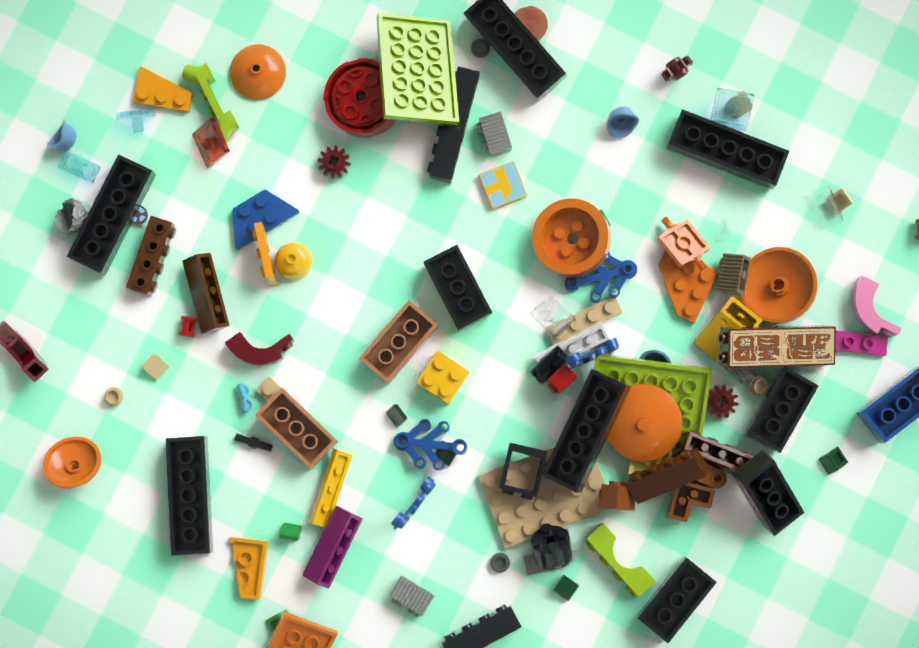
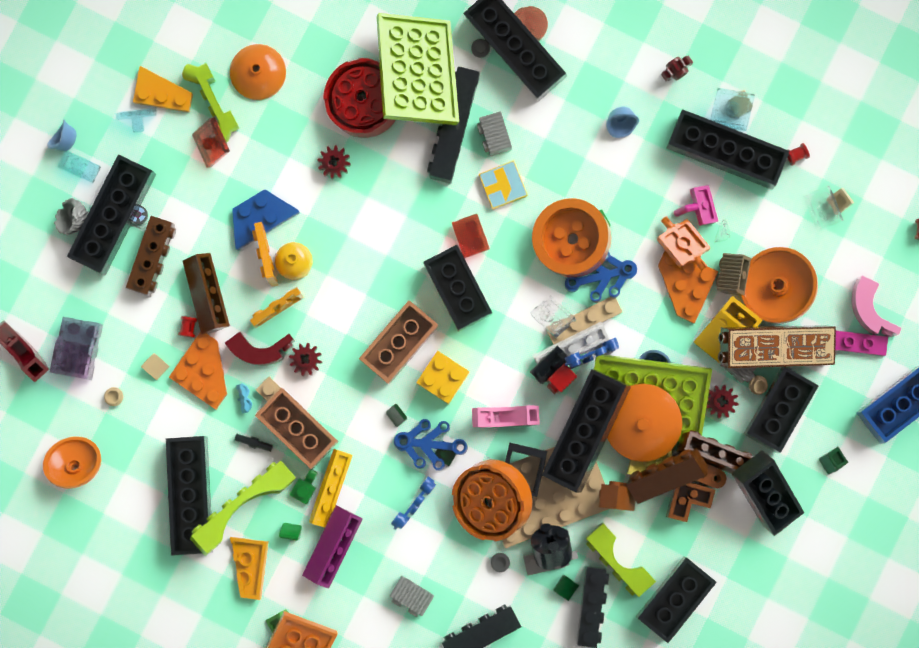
none -> piece [49,316,103,381]
none -> orange plate [169,331,228,410]
none -> lime arch [190,461,296,557]
none -> light orange wing [250,287,305,328]
none -> dark red gear [289,343,323,377]
none -> green plate [290,469,318,505]
none -> clear red plate [451,213,490,258]
none -> orange brick [452,459,532,541]
none -> bright pink arch [472,405,540,428]
none -> black brick [576,566,609,648]
none -> dark pink plate [673,185,719,226]
none -> red bush [787,143,810,166]

